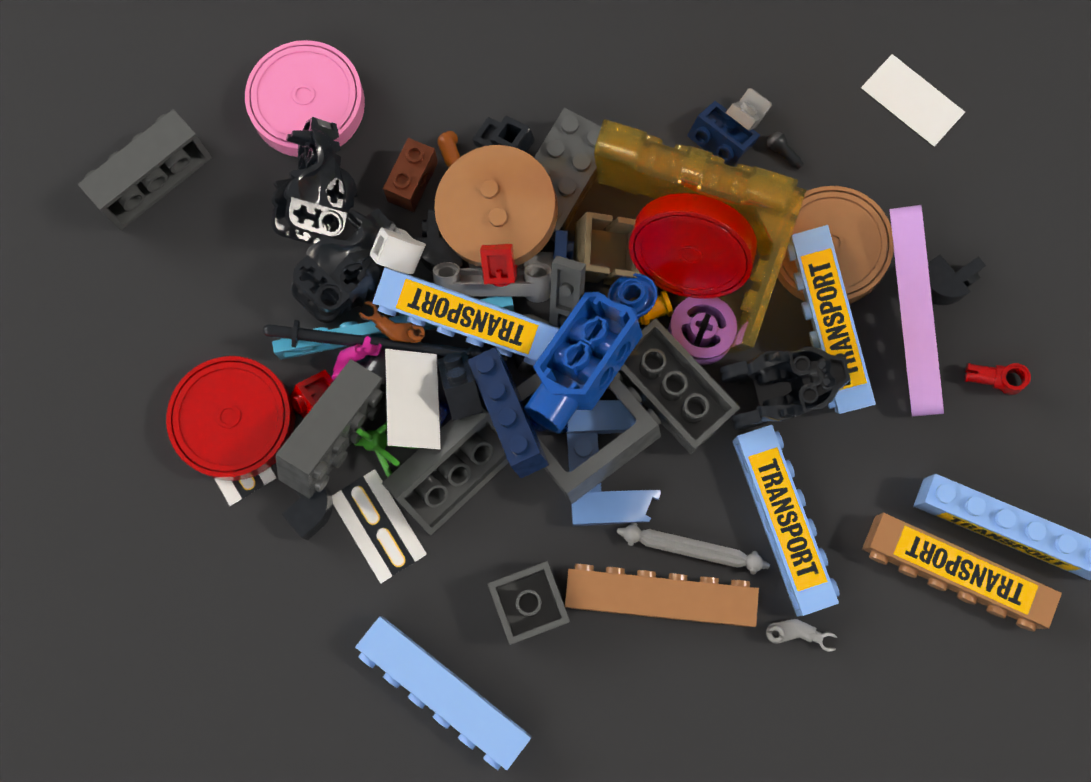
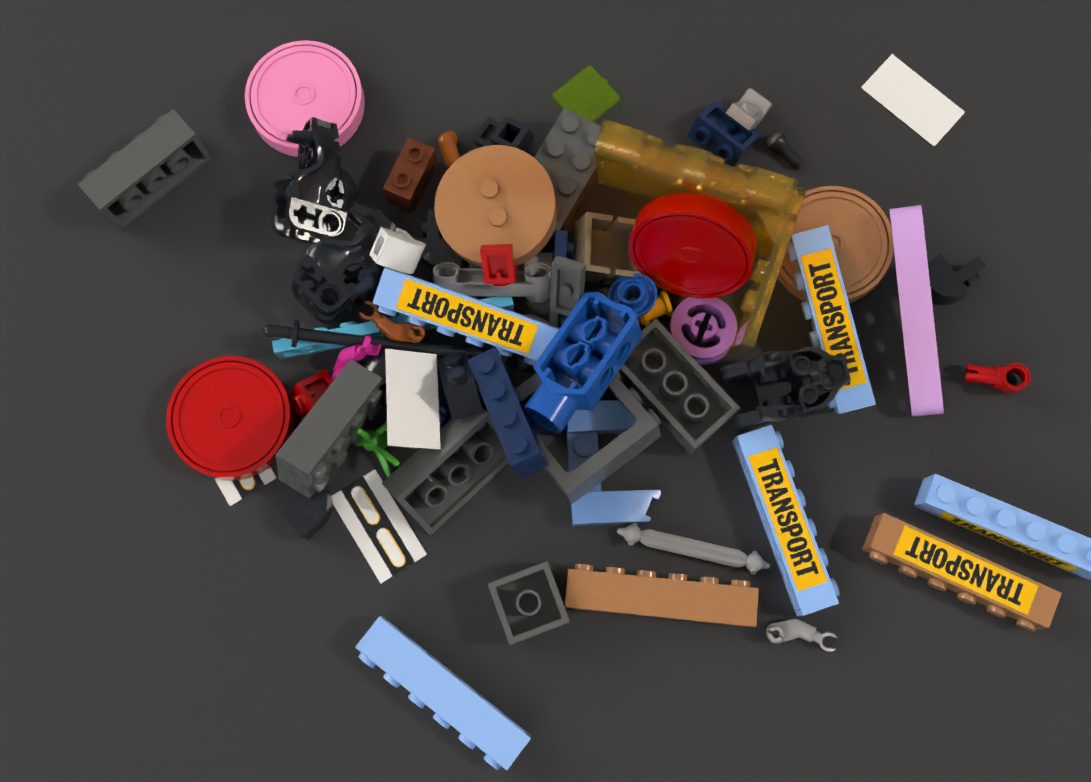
none -> clear neon green piece [552,65,621,122]

